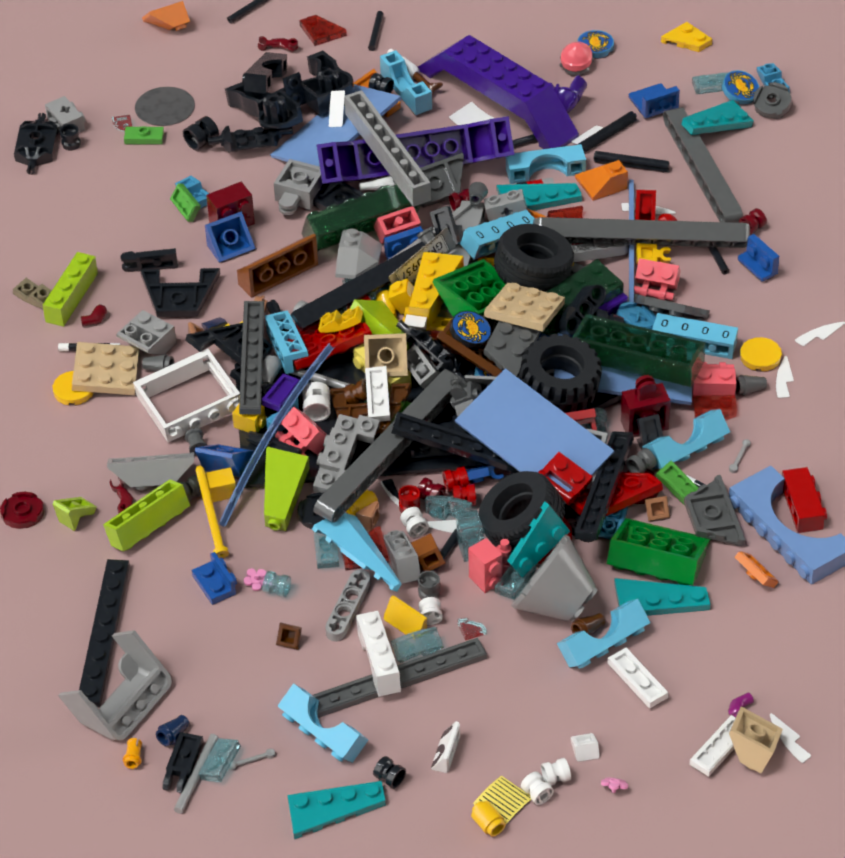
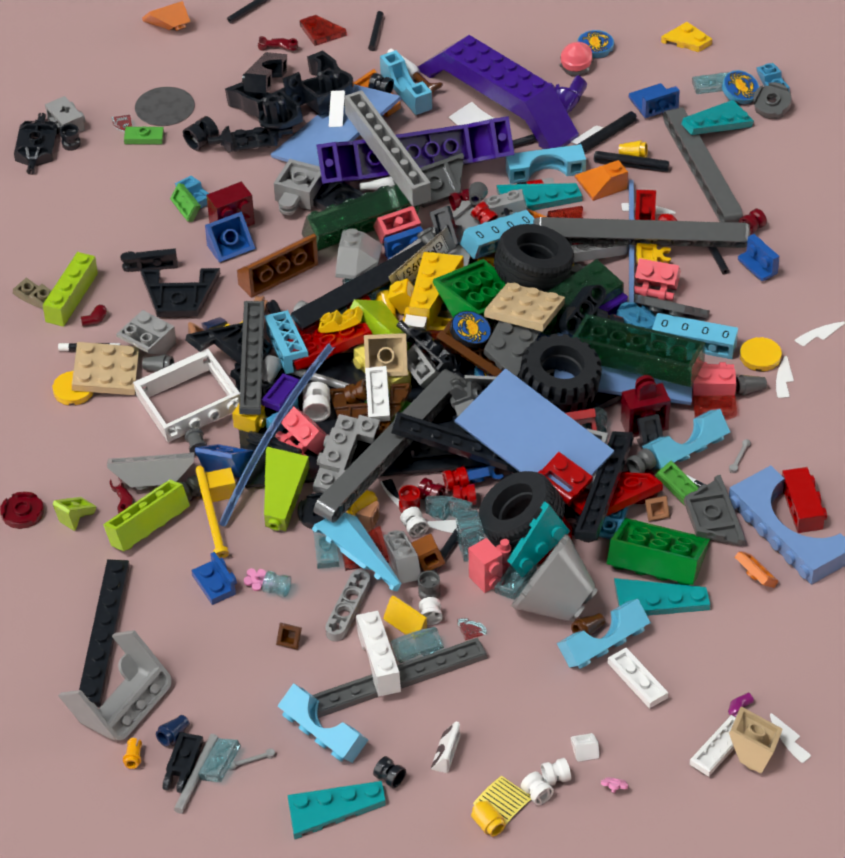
none -> red wheel [470,201,498,224]
none -> yellow cone [619,140,648,157]

